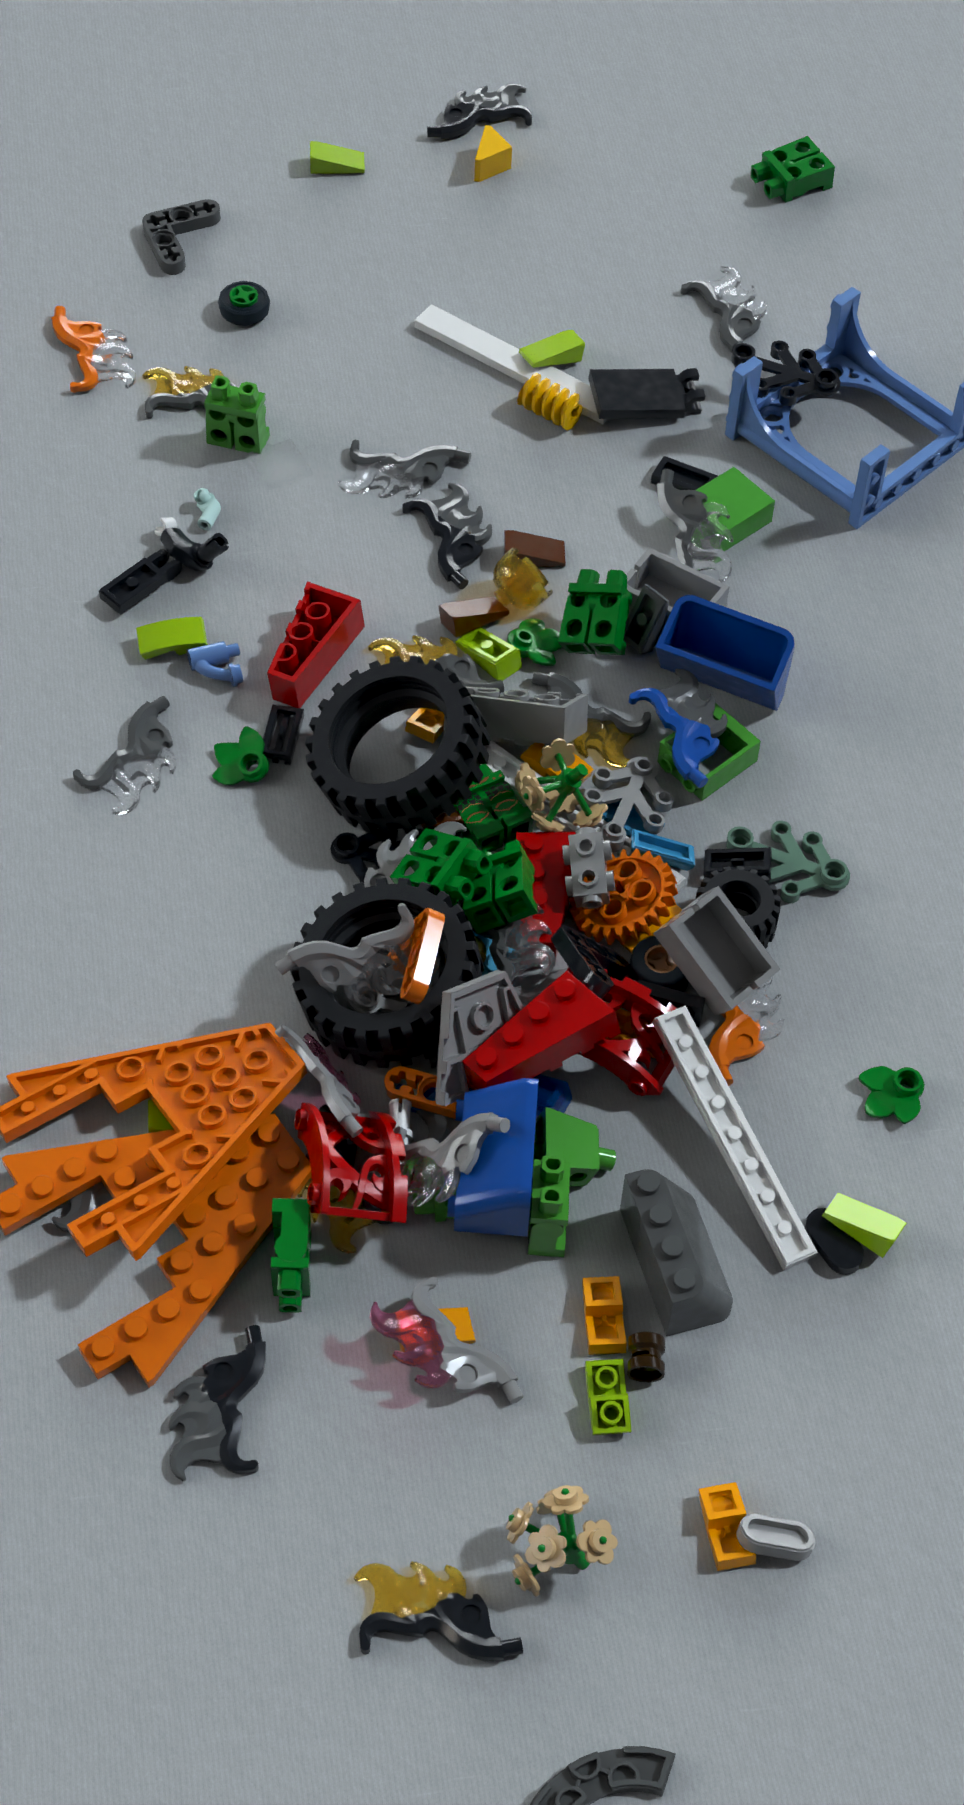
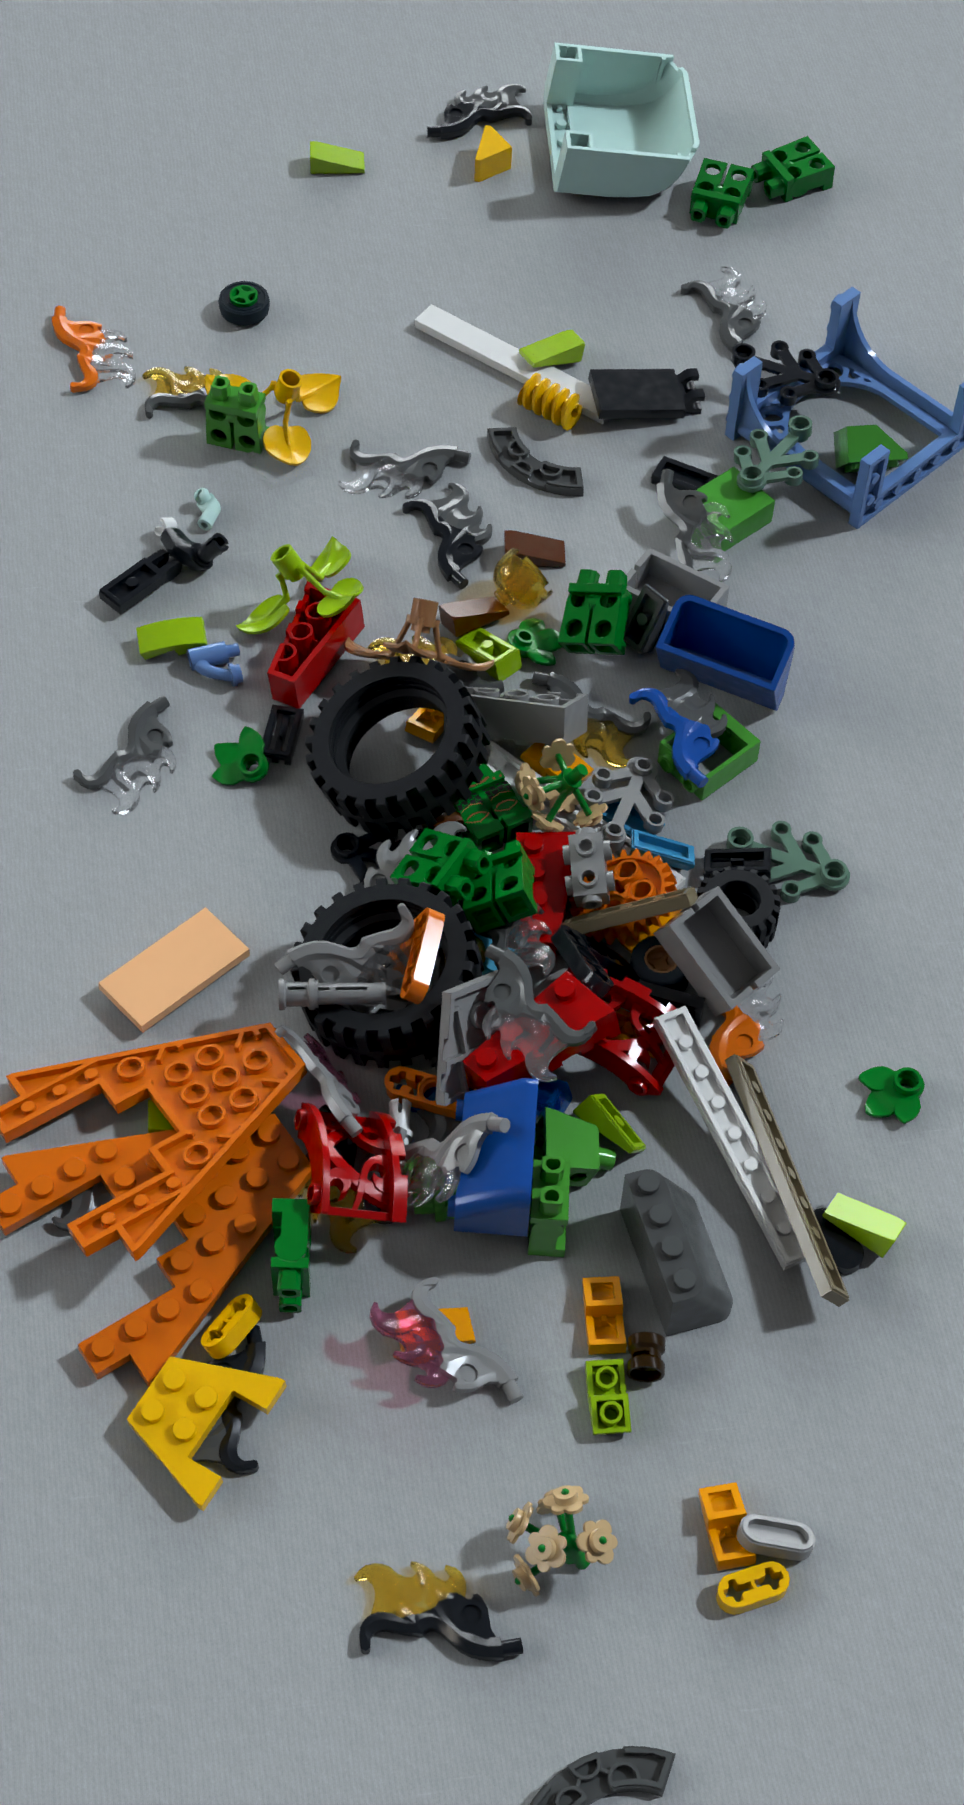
dark grey beam [142,199,221,275] -> none
none -> light nougat tile [98,907,250,1033]
none -> yellow wing [127,1356,287,1511]
none -> yellow beam [201,1294,262,1359]
none -> yellow plant [204,369,341,466]
none -> lime plant [236,536,364,634]
none -> light grey pin [279,978,386,1010]
none -> medium nougat plant [345,597,495,671]
none -> piece [482,944,597,1082]
none -> dark grey tile [487,427,584,496]
none -> light aqua slope [543,42,700,197]
none -> dark tan tile [560,886,698,934]
none -> lime slope [573,1093,646,1154]
none -> green hips [689,158,755,229]
none -> yellow beam [716,1561,790,1615]
none -> dark tan tile [725,1054,850,1307]
none -> sand green plant [734,415,819,493]
none -> bright green slope [833,425,908,473]

